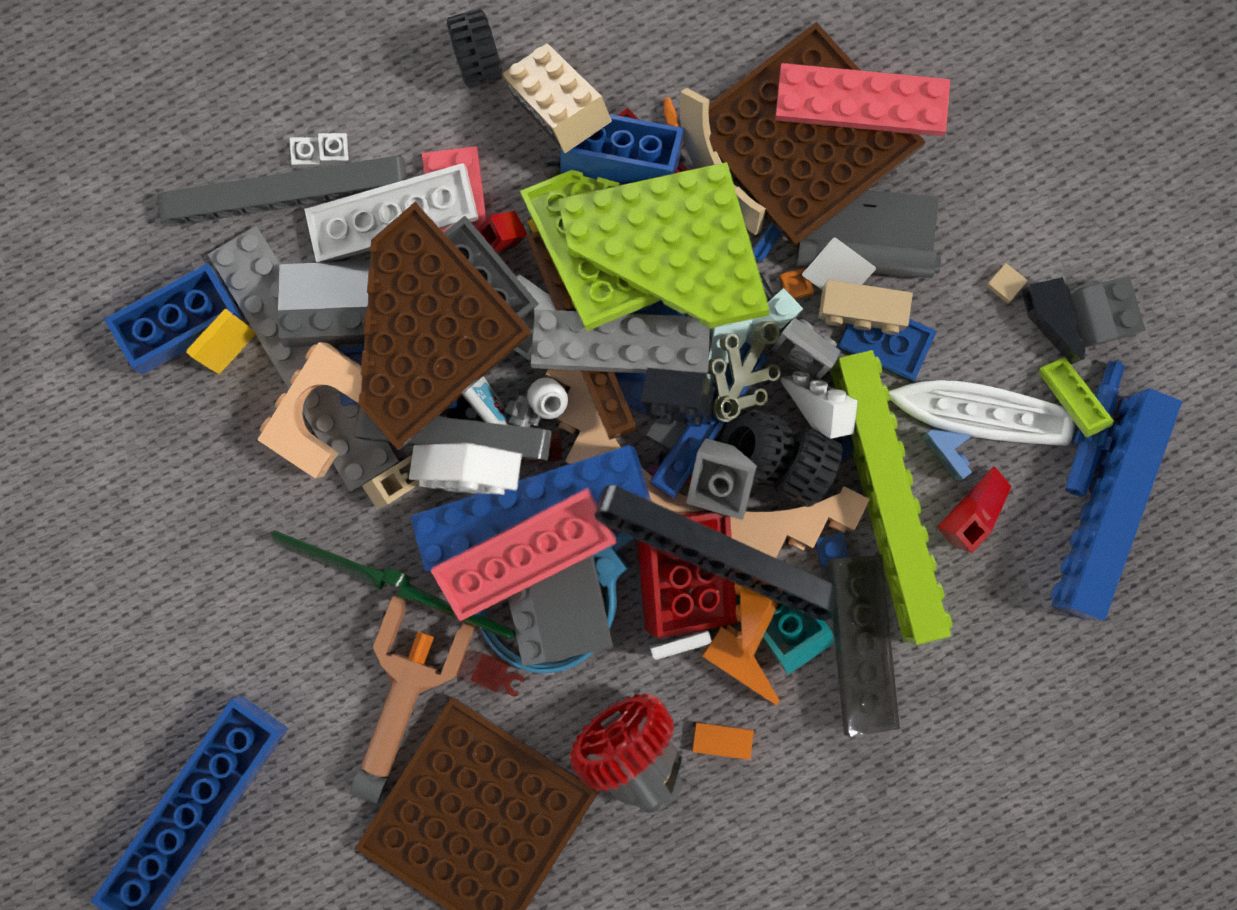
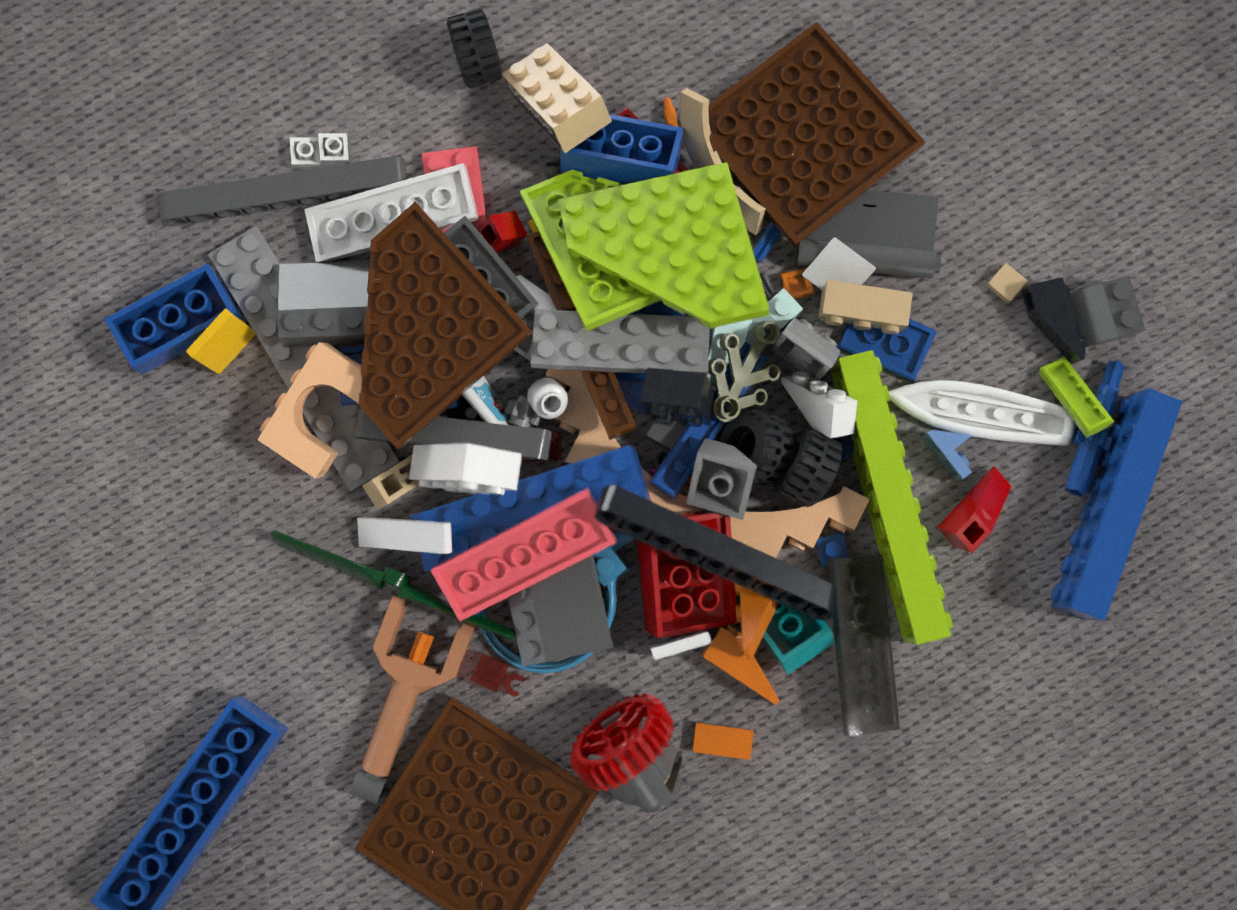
coral plate [775,63,950,137] -> none
none -> white tile [357,517,452,554]

